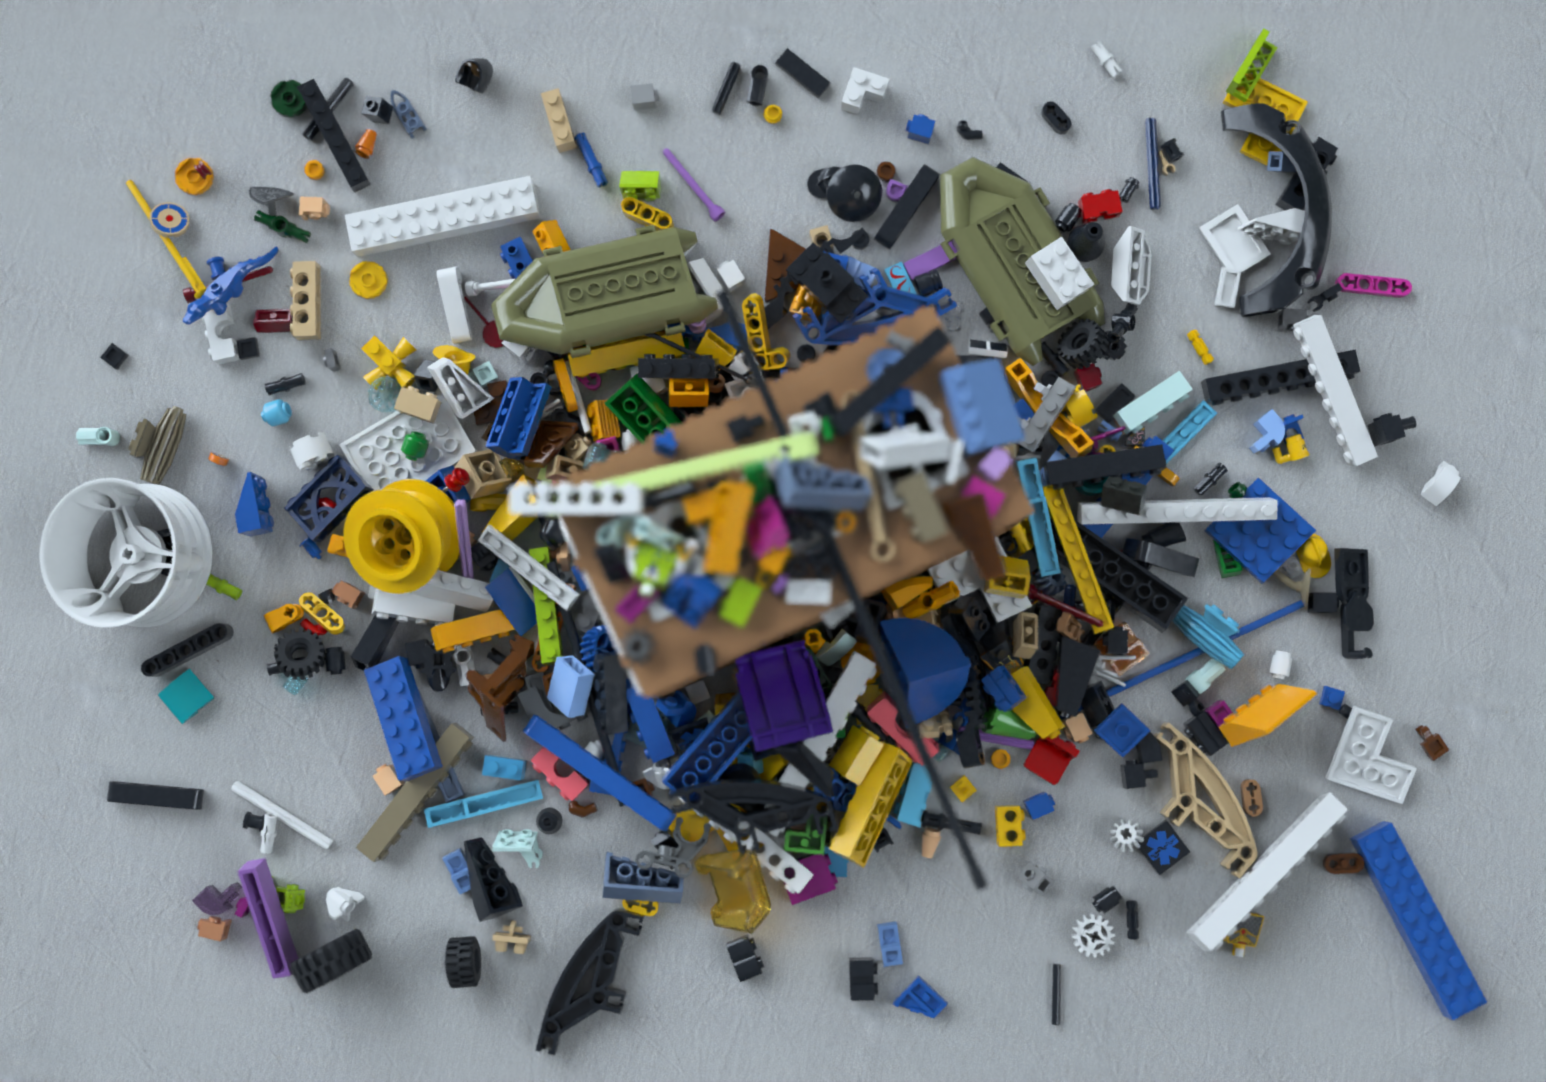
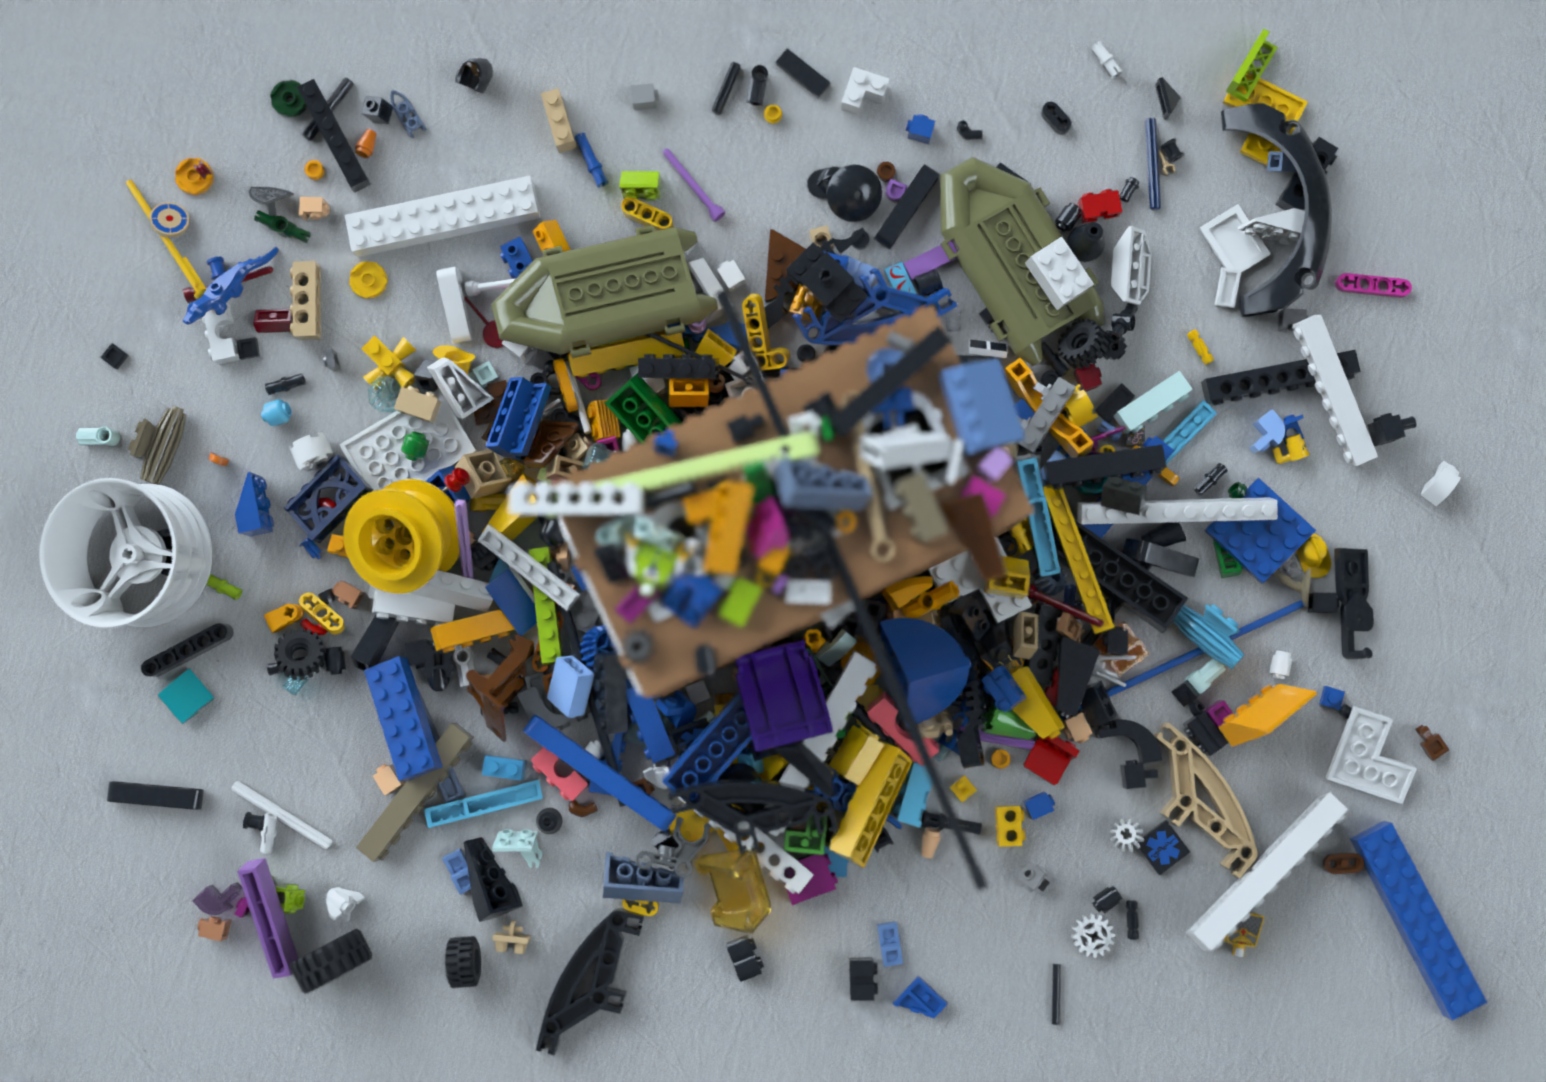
blue tile [1094,703,1151,758] -> none
medium nougat beam [1240,779,1263,817] -> none
black plate [1307,283,1343,312] -> none
none -> black slope [1155,77,1181,120]

